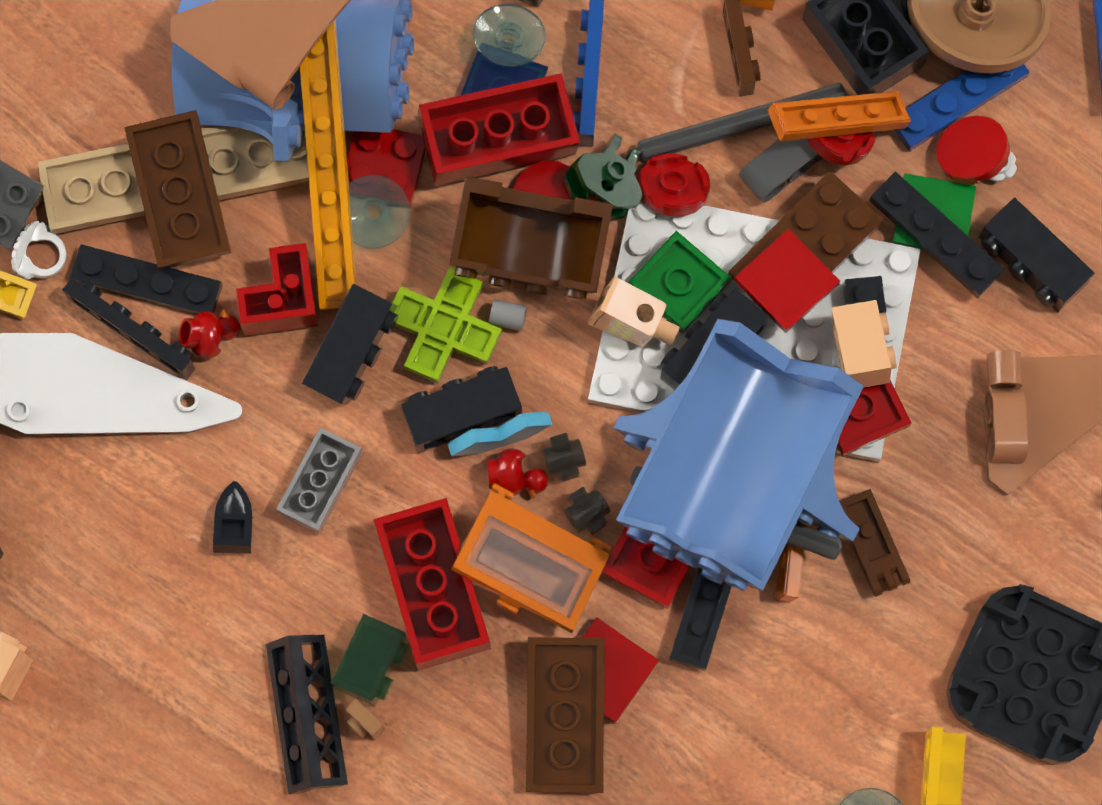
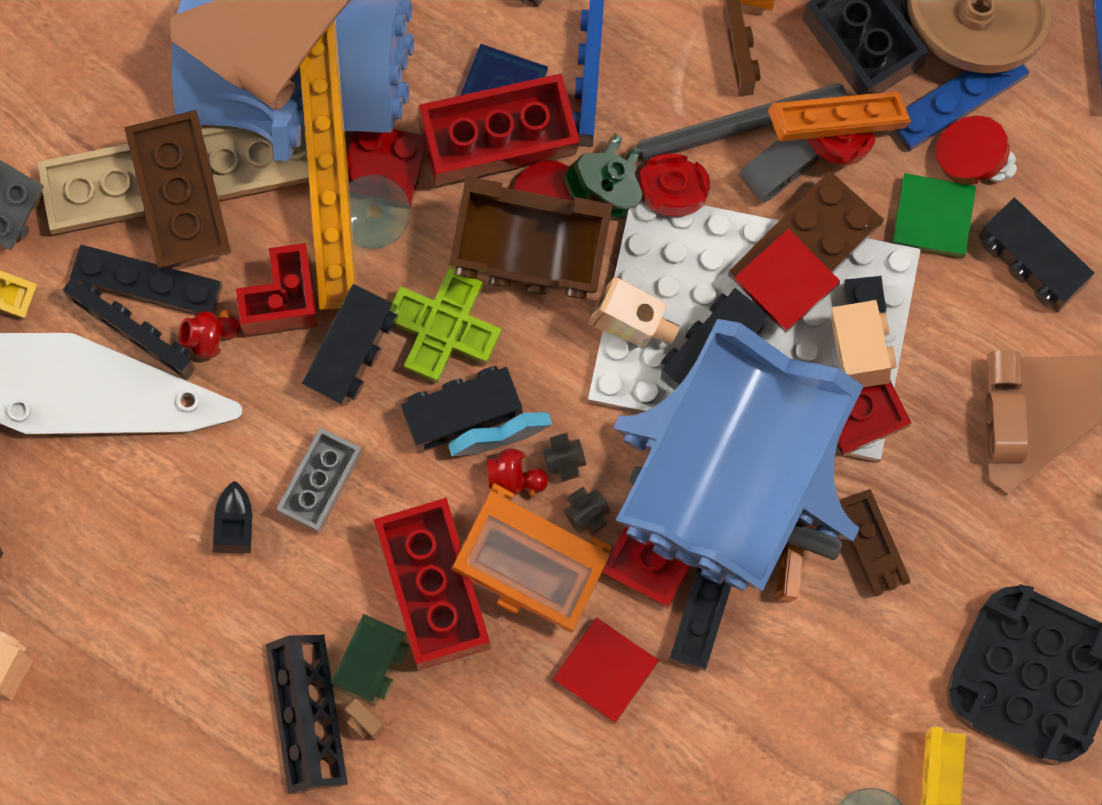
white piece [11,221,67,281] -> none
clear light blue dish [473,4,546,66] -> none
light grey hinge [489,299,527,331] -> none
reddish brown plate [526,637,606,793] -> none
green tile [628,230,732,334] -> none
black plate [869,171,1005,298] -> none

